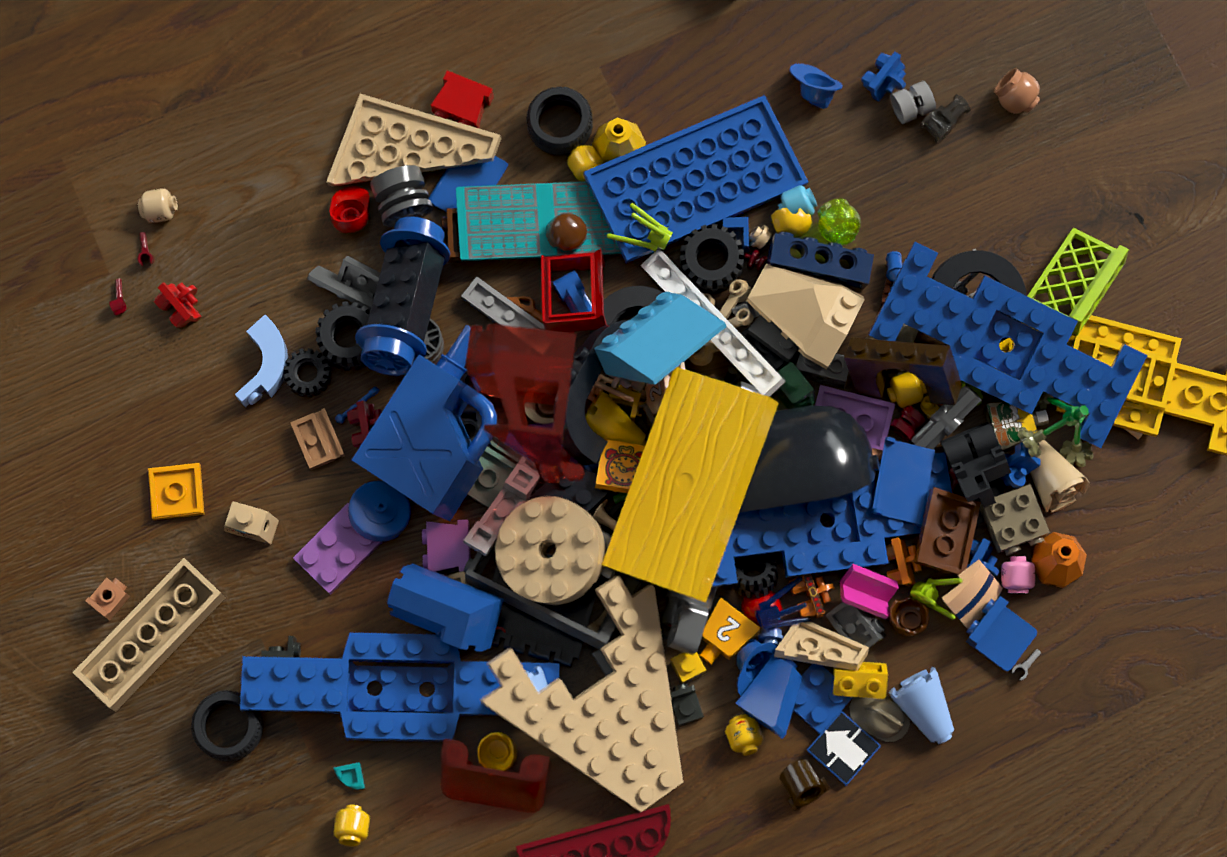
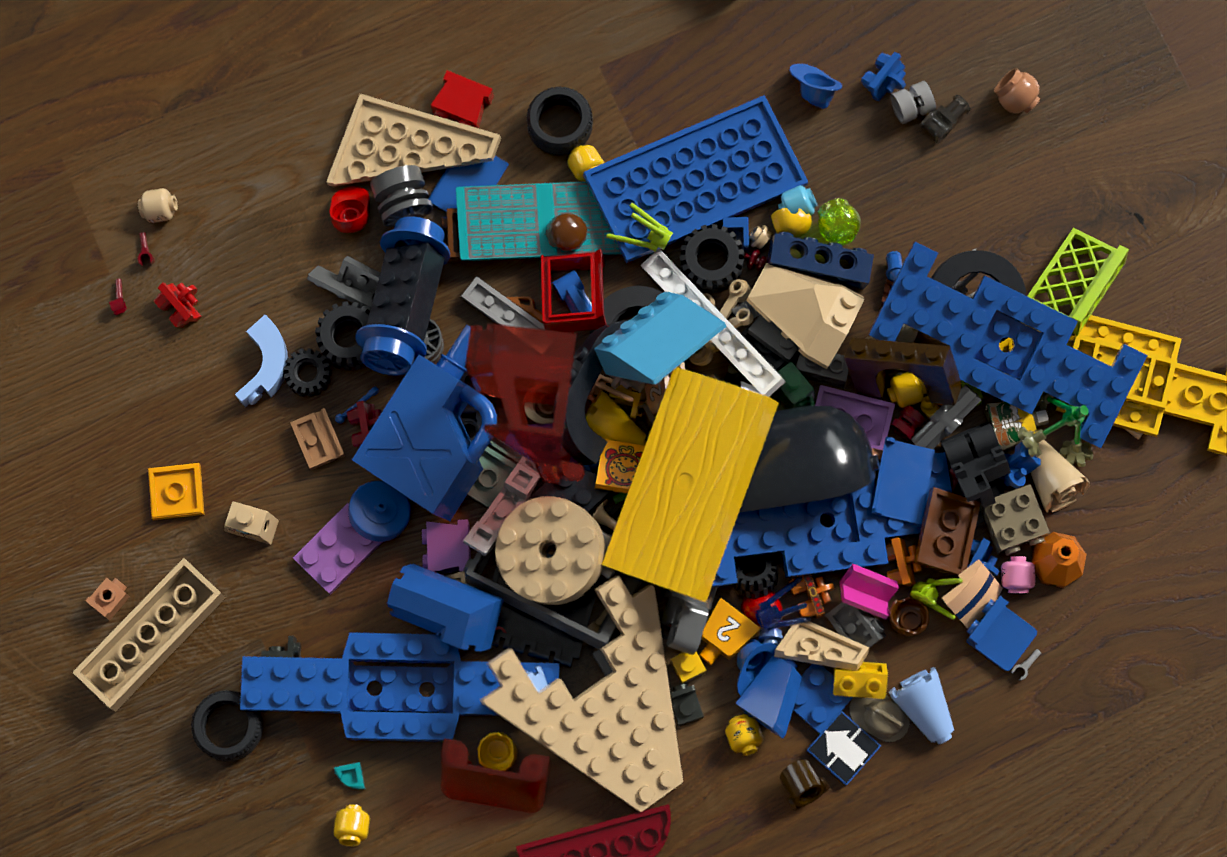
yellow cone [592,118,646,163] -> none

